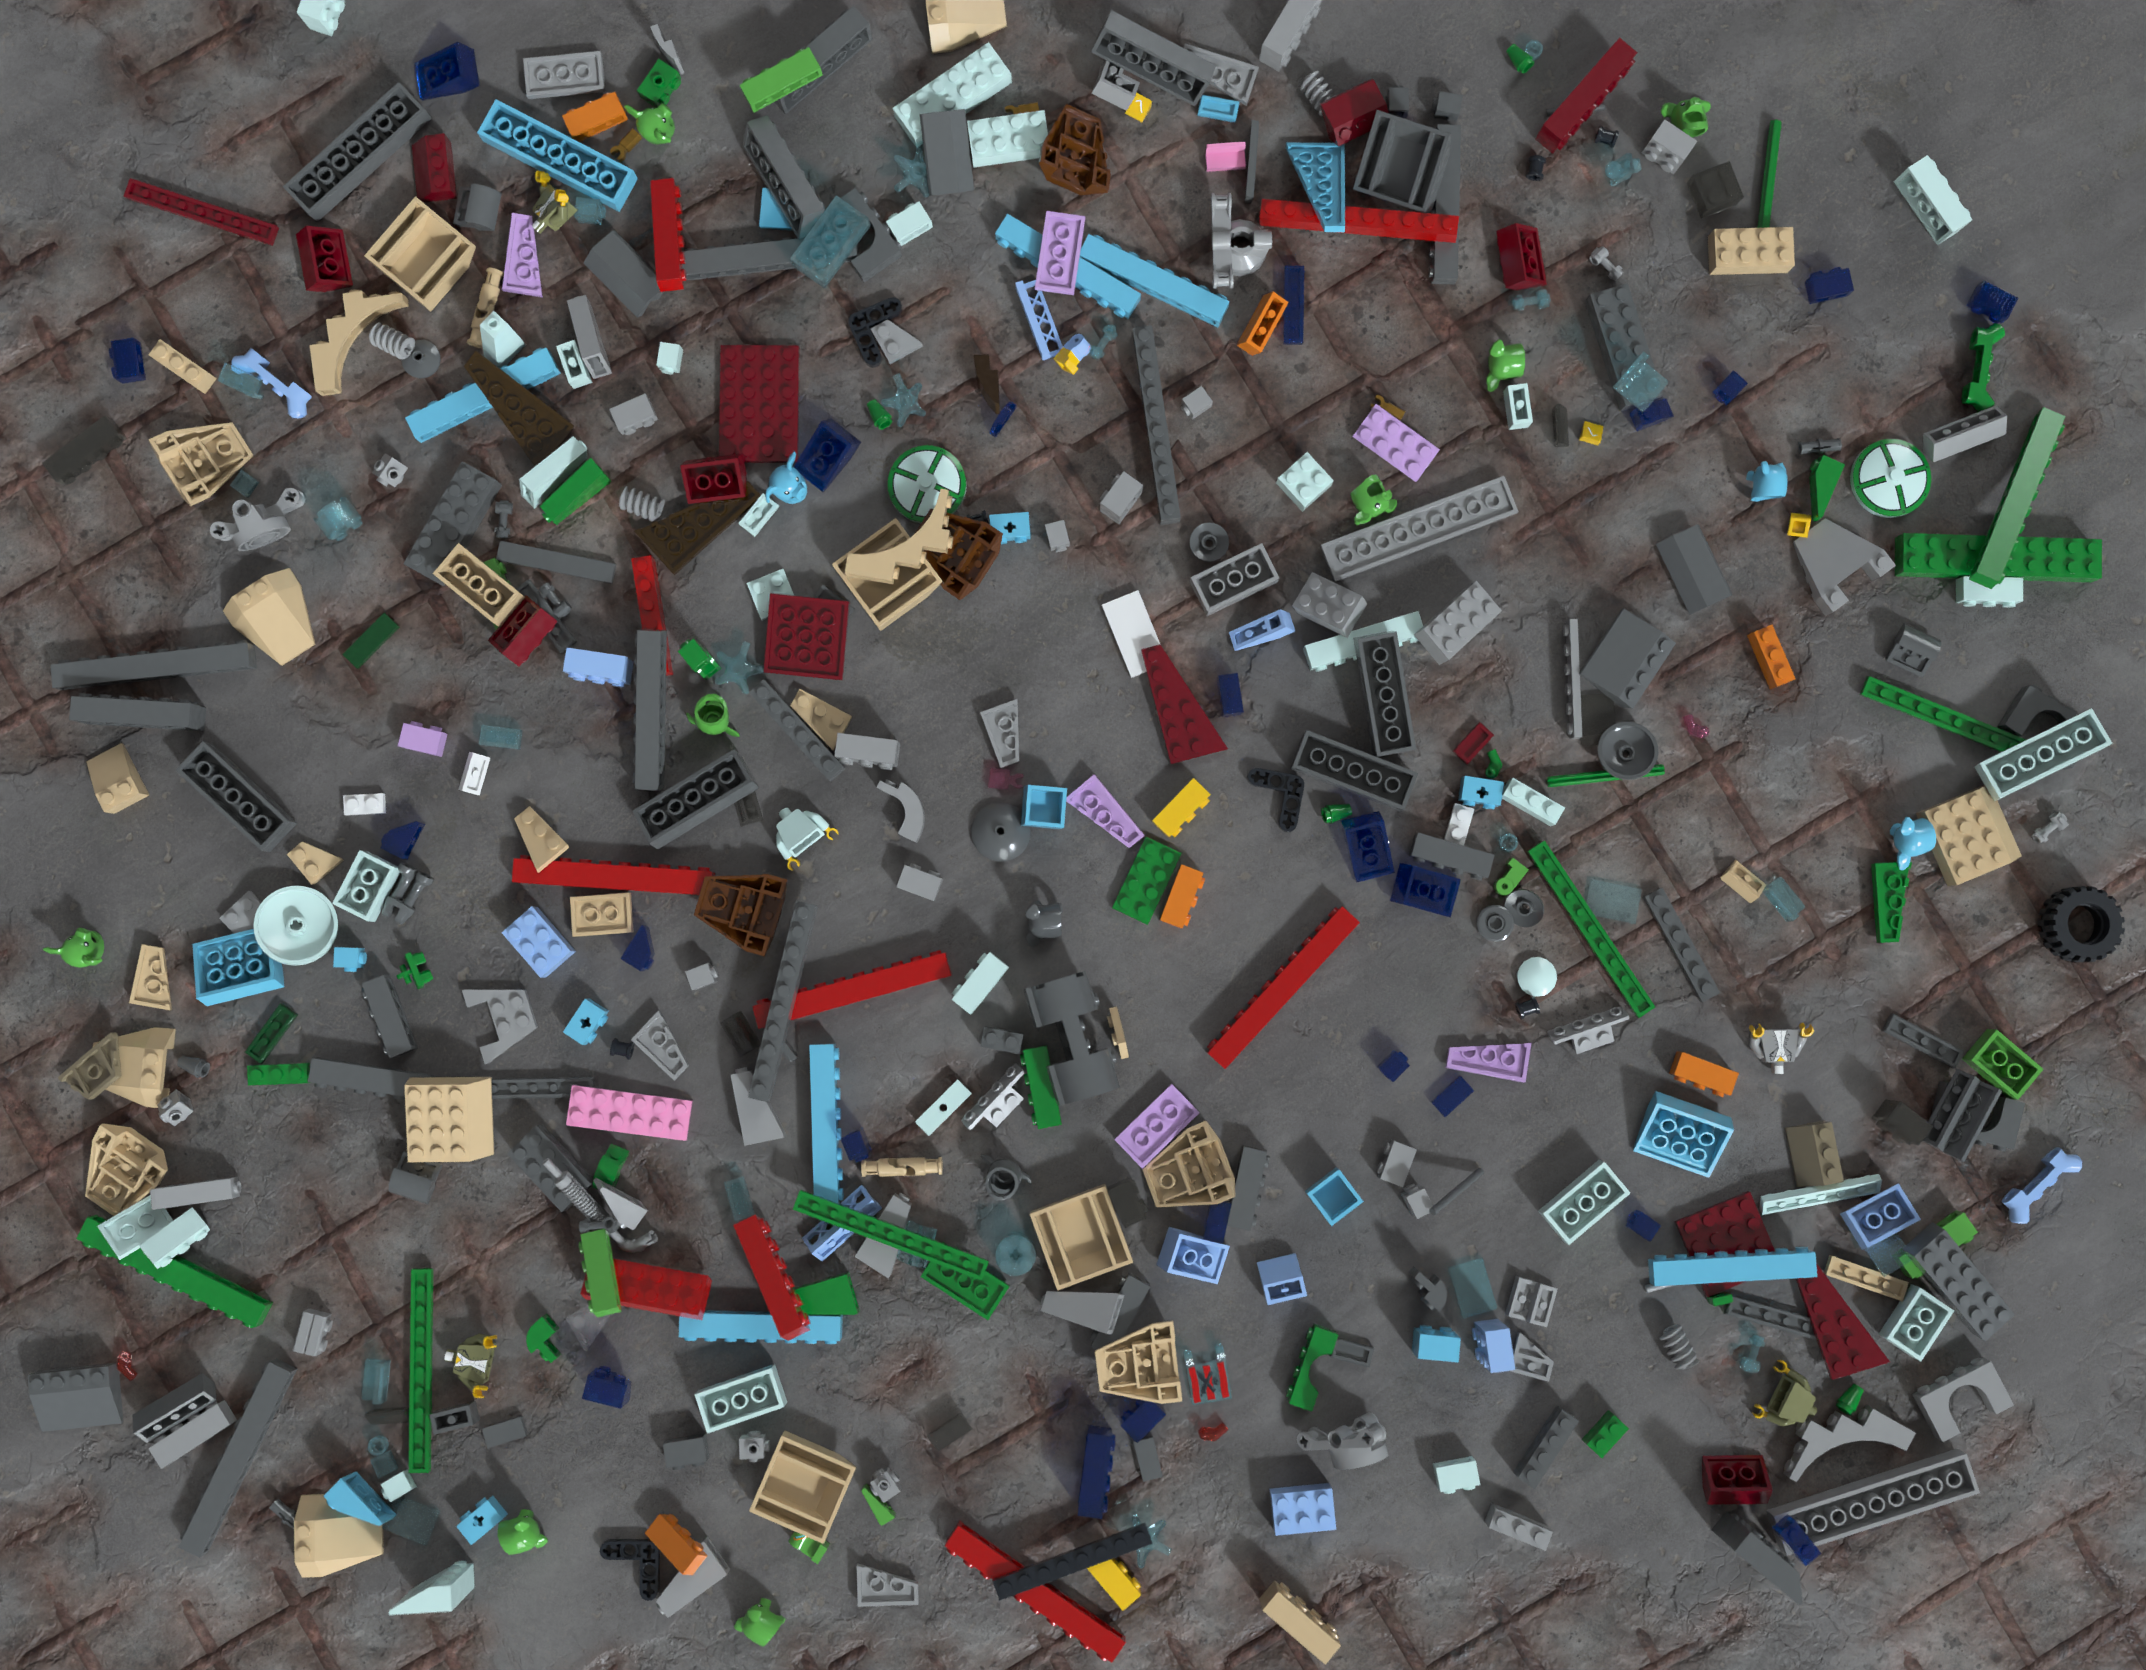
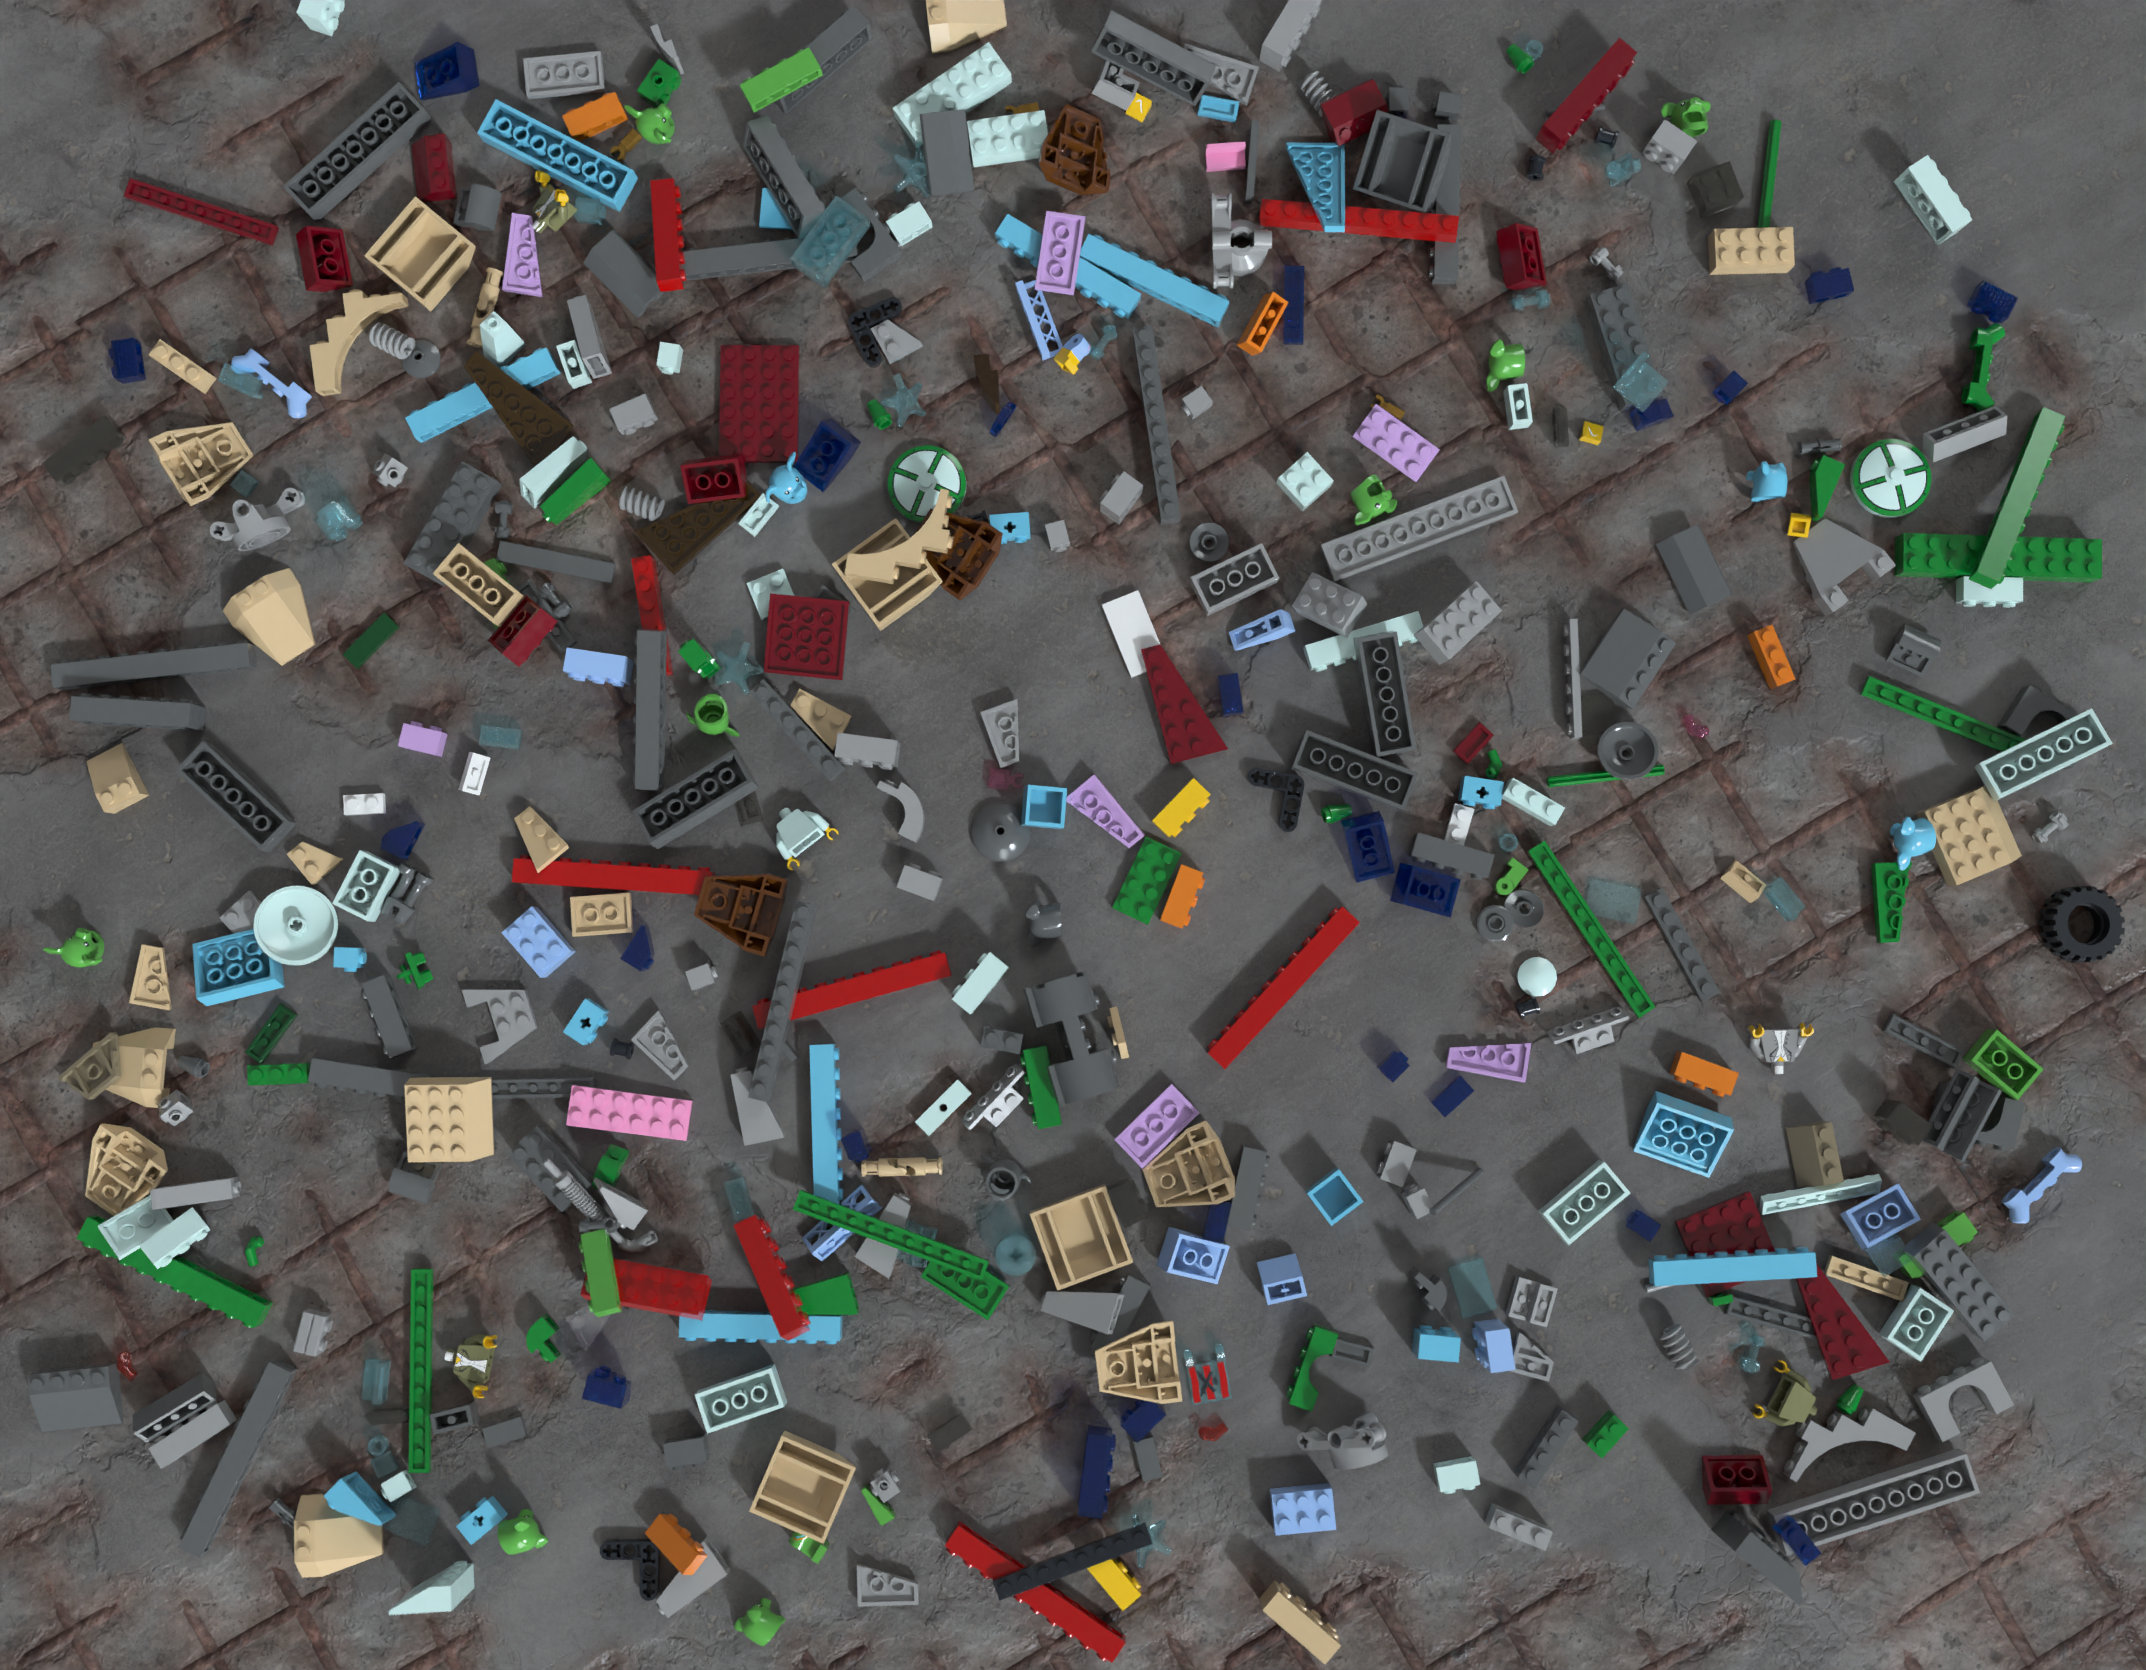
light grey brick [739,1431,770,1462] -> none
none -> green arm [245,1236,264,1267]

